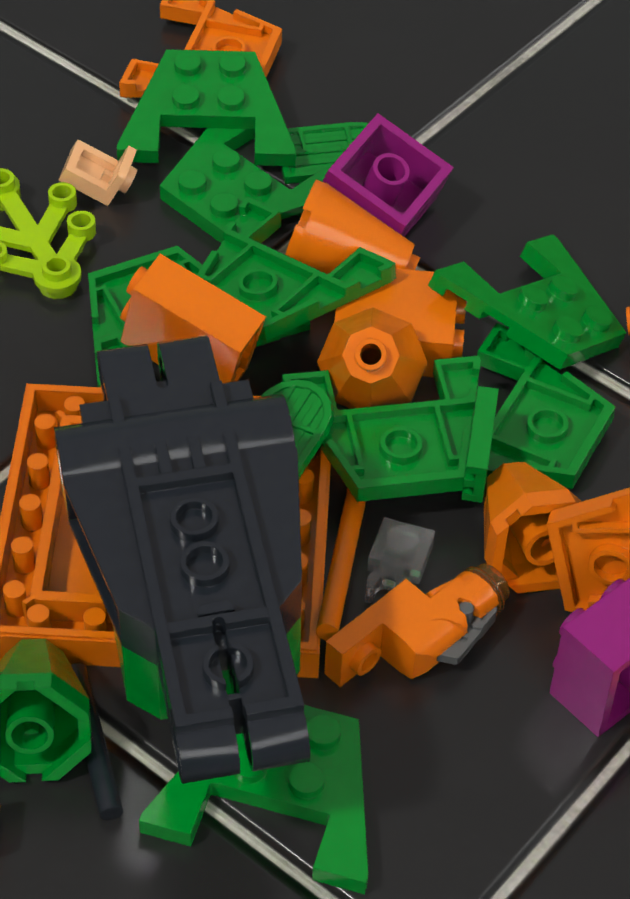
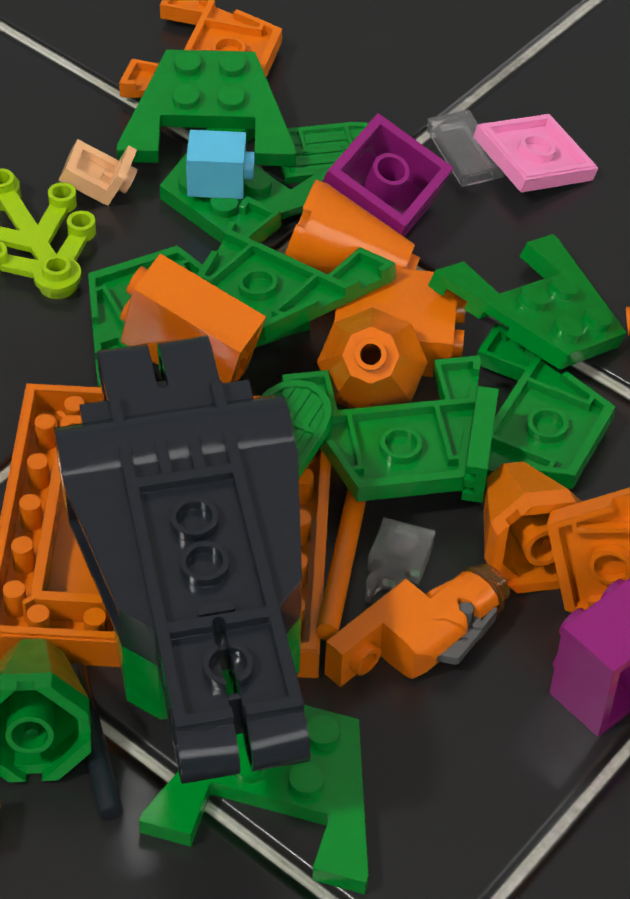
none -> medium azure brick [186,130,255,199]
none -> clear tile [427,110,504,187]
none -> bright pink tile [473,114,598,193]

